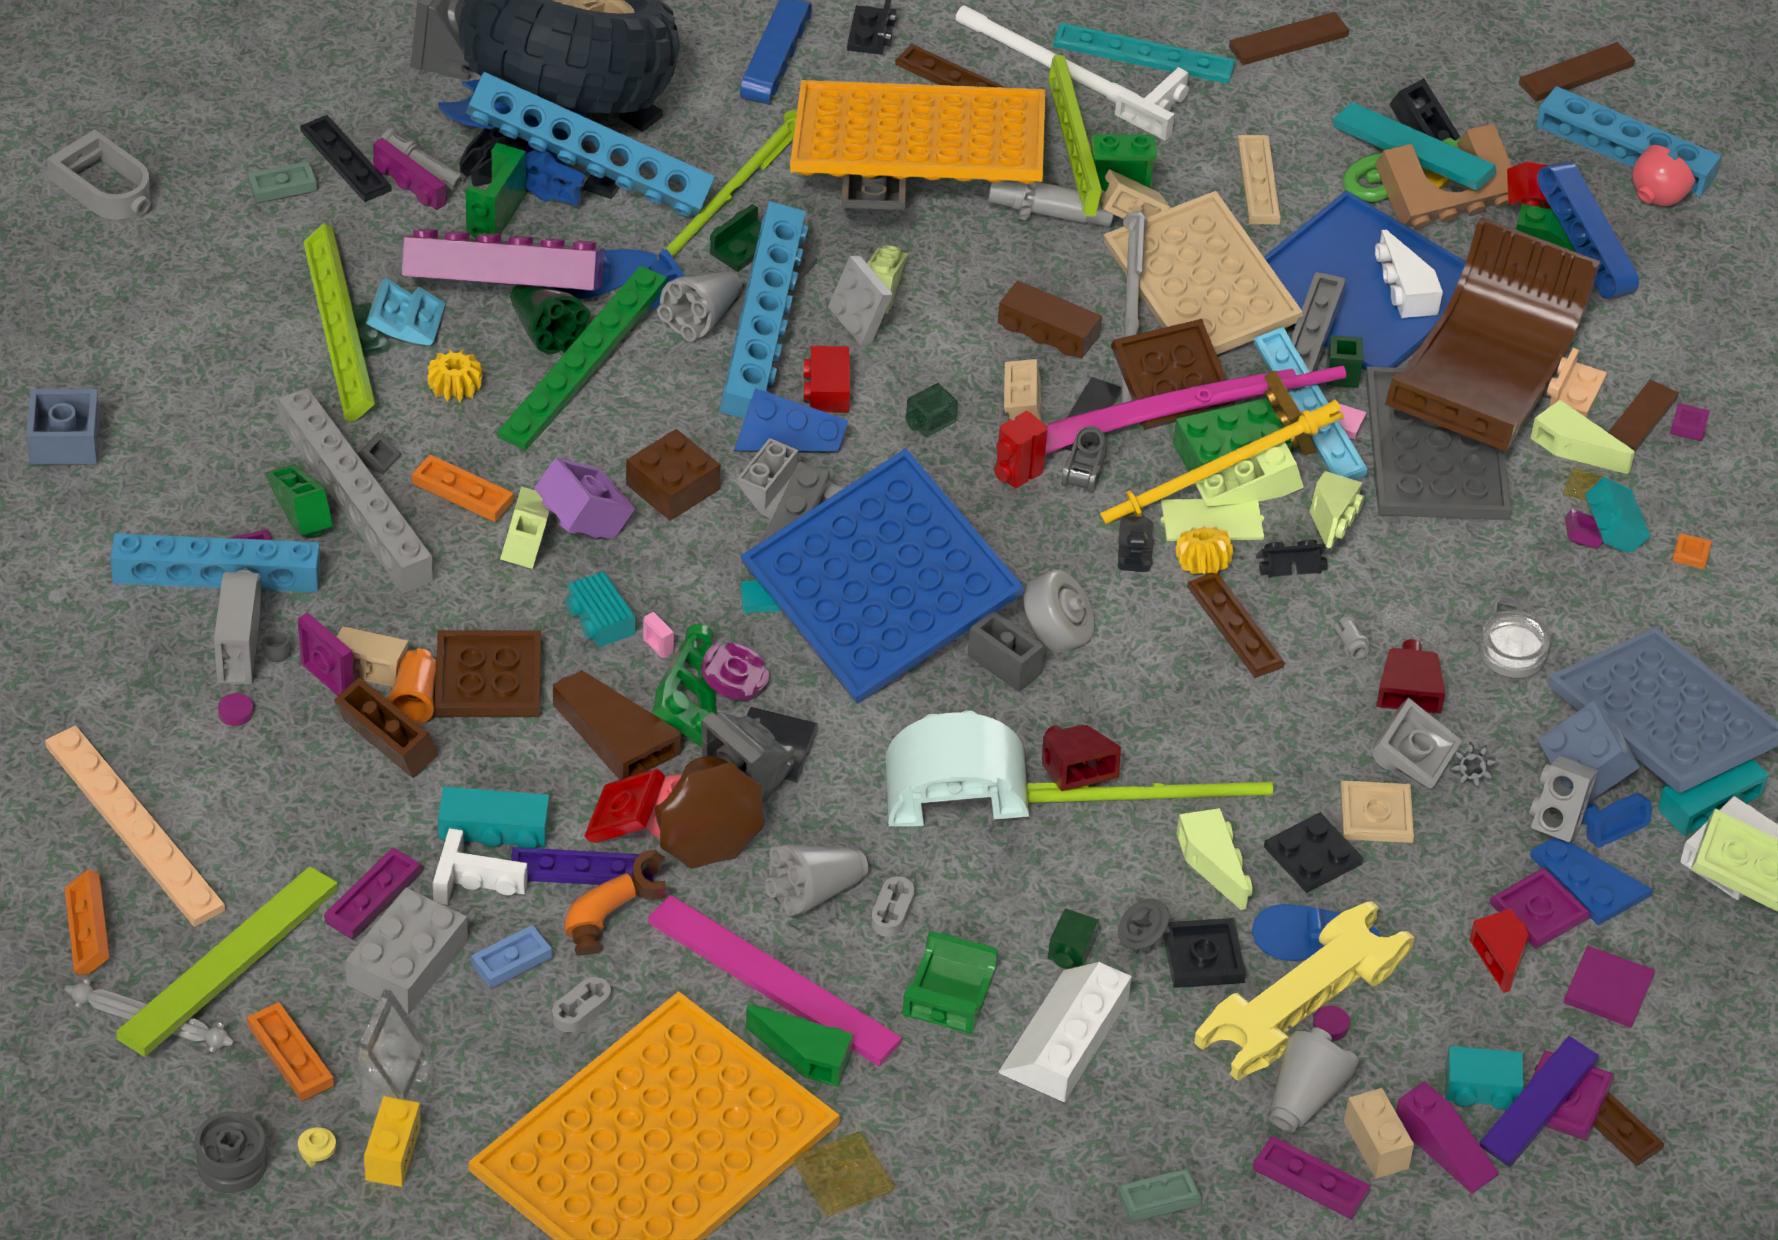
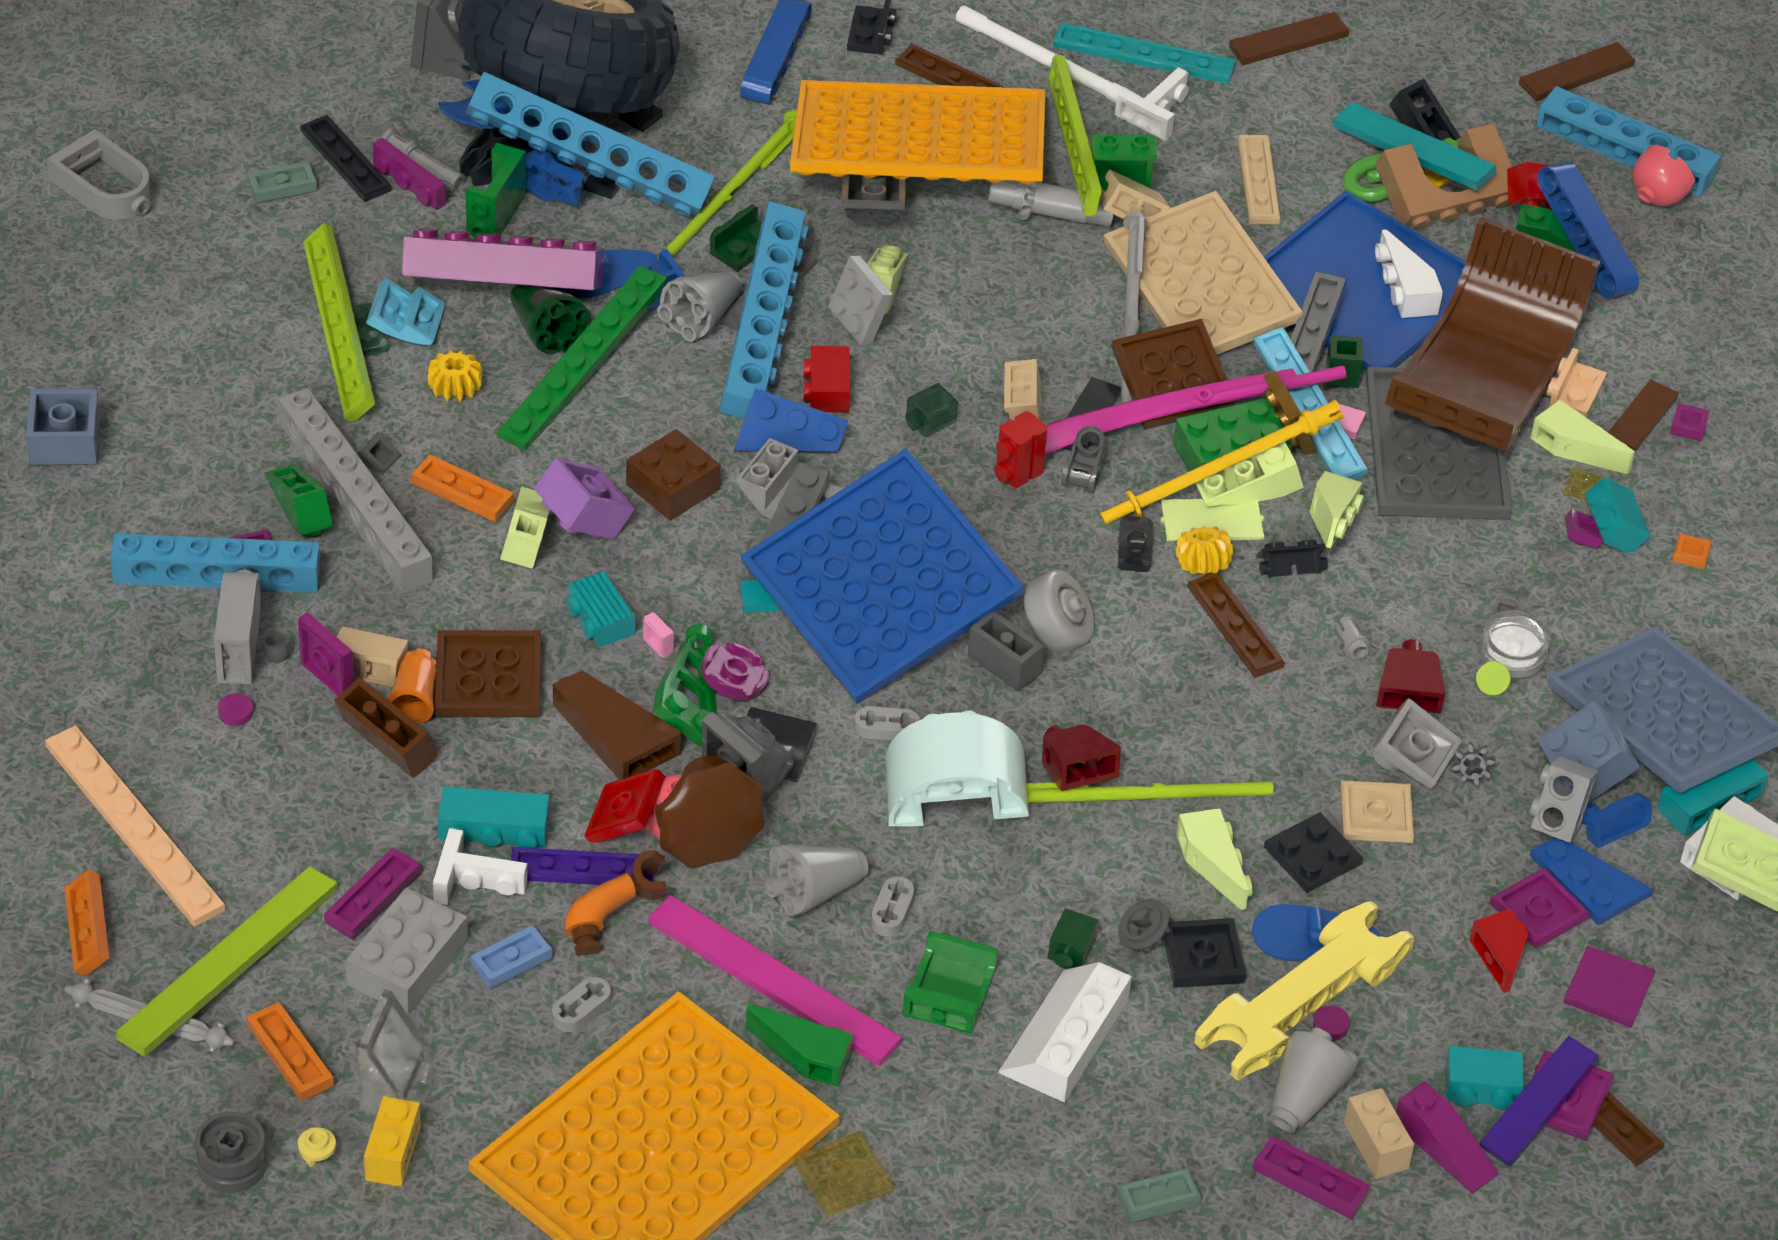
reddish brown brick [998,280,1102,359] -> none
none -> light grey beam [854,706,920,740]
none -> lime tile [1476,661,1512,696]

